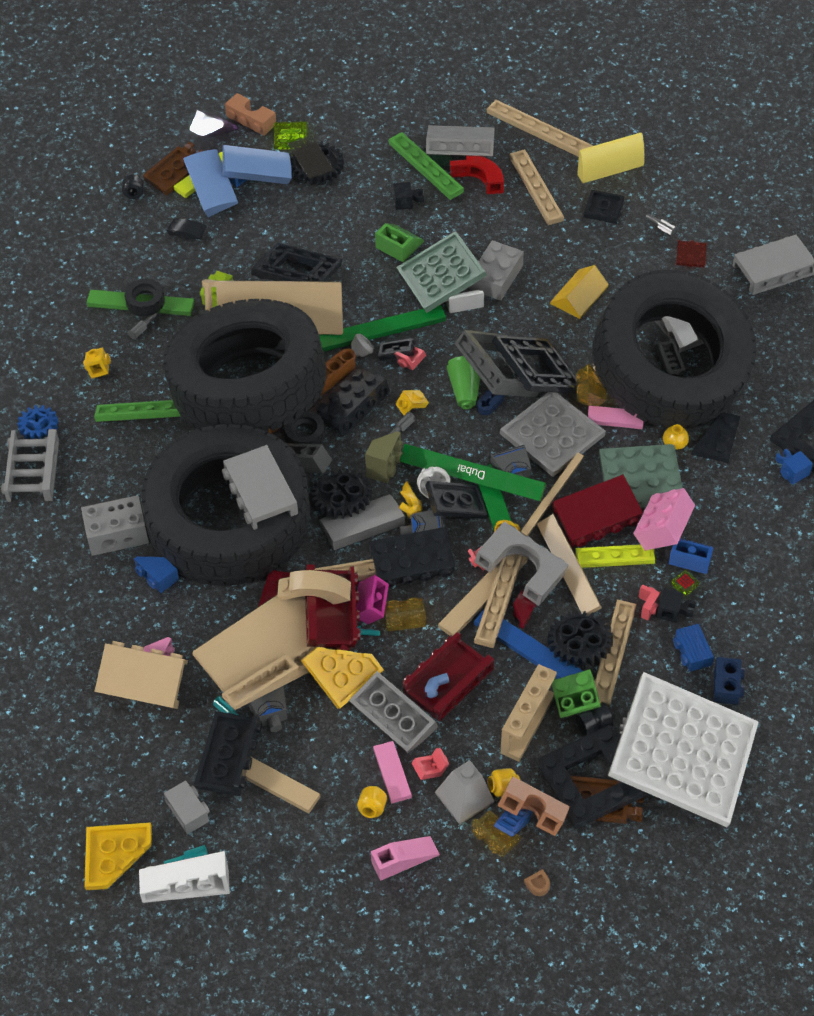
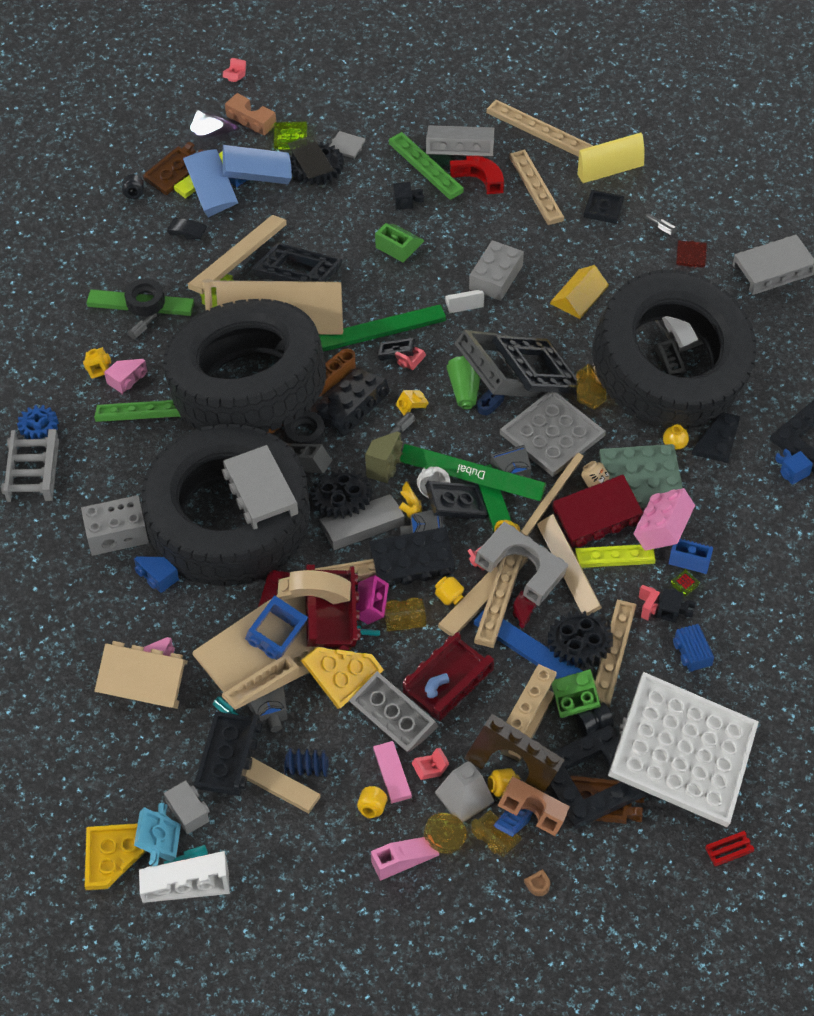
light grey cone [351,334,374,357] -> none
sand green plate [396,231,487,313] -> none
bright pink tile [588,406,643,429] -> none
dark blue brick [713,657,745,705] -> none
none -> bright pink slope [104,359,147,394]
none -> medium azure plate [134,803,181,866]
none -> tan tile [188,215,287,294]
none -> coral bracket [223,58,246,82]
none -> blue window [245,595,308,660]
none -> dark blue piece [284,748,329,777]
none -> light grey piece [329,131,365,159]
none -> clear yellow tile [424,813,467,854]
none -> yellow head [435,576,464,605]
none -> dark brown arch [464,714,564,793]
none -> tan head [581,461,610,488]
none -> red tile [705,831,754,867]

